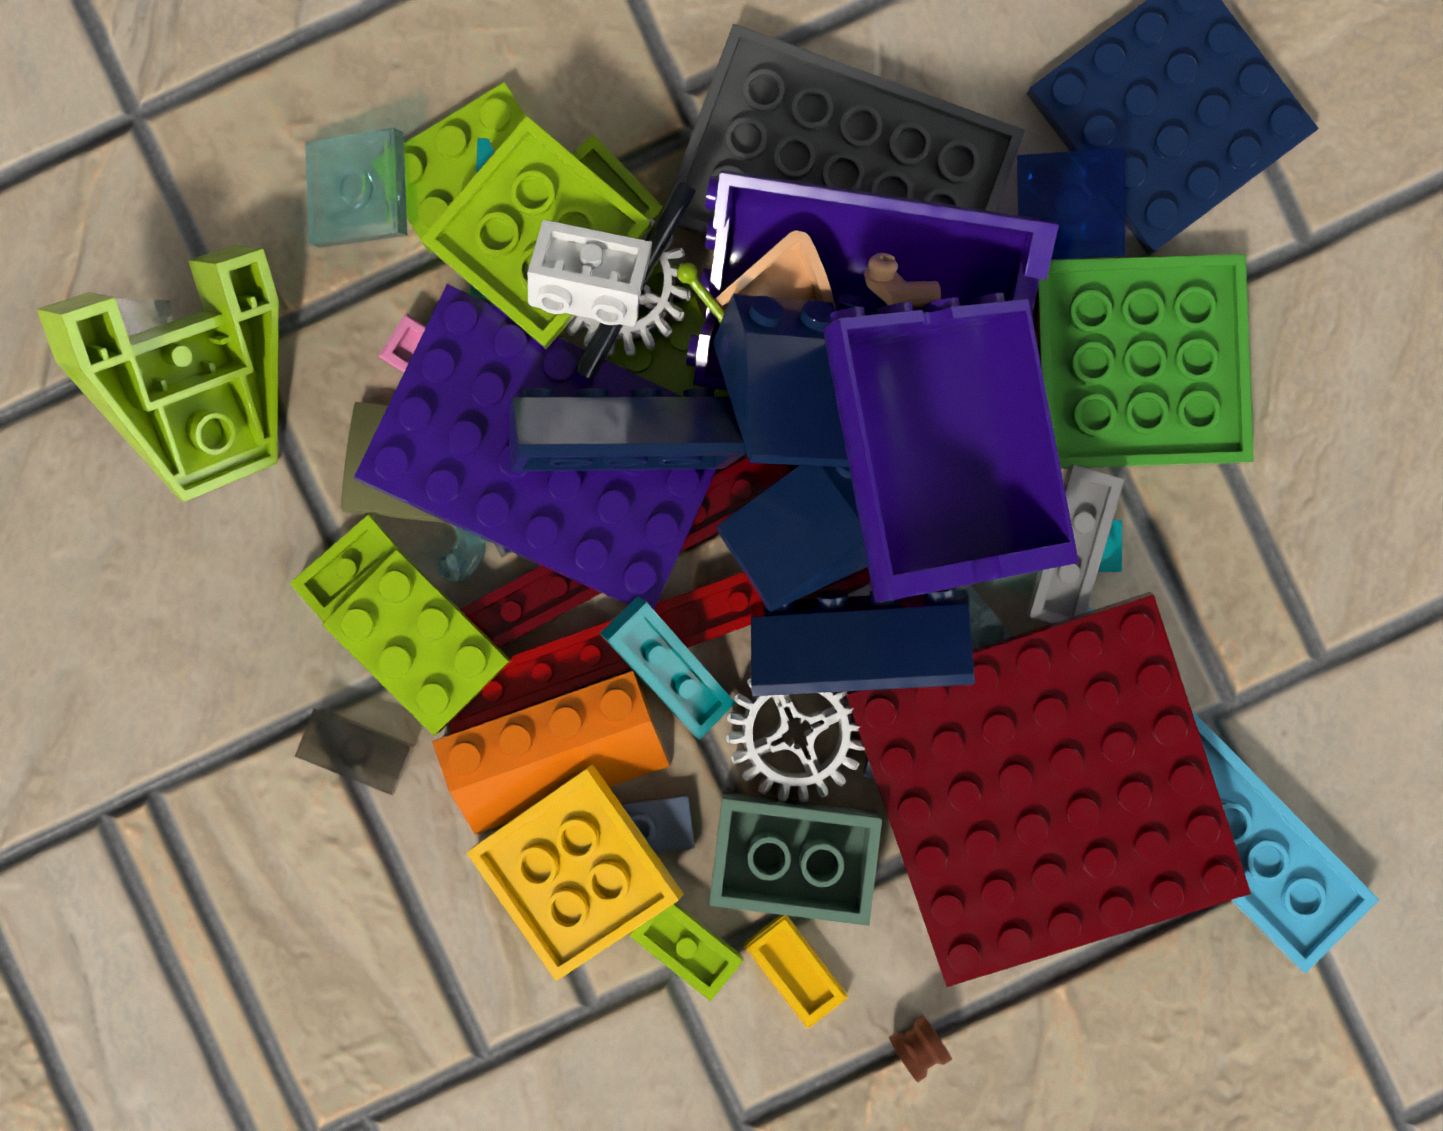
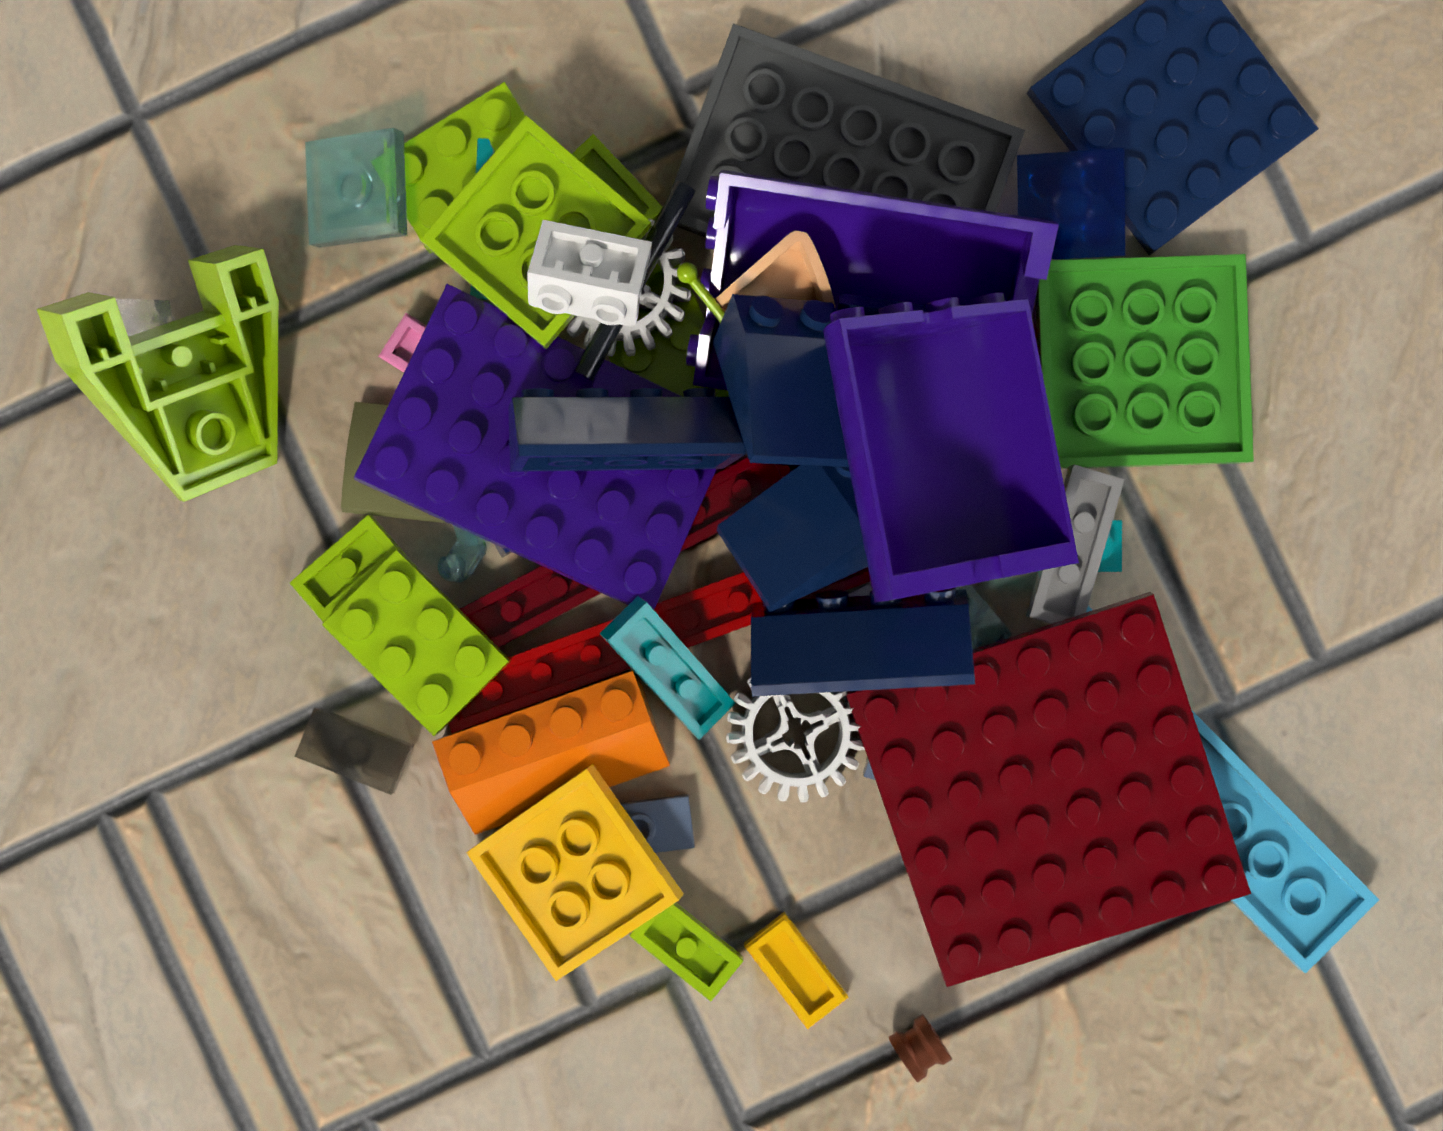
sand green brick [709,791,882,926] -> none
light nougat arm [864,253,941,308] -> none

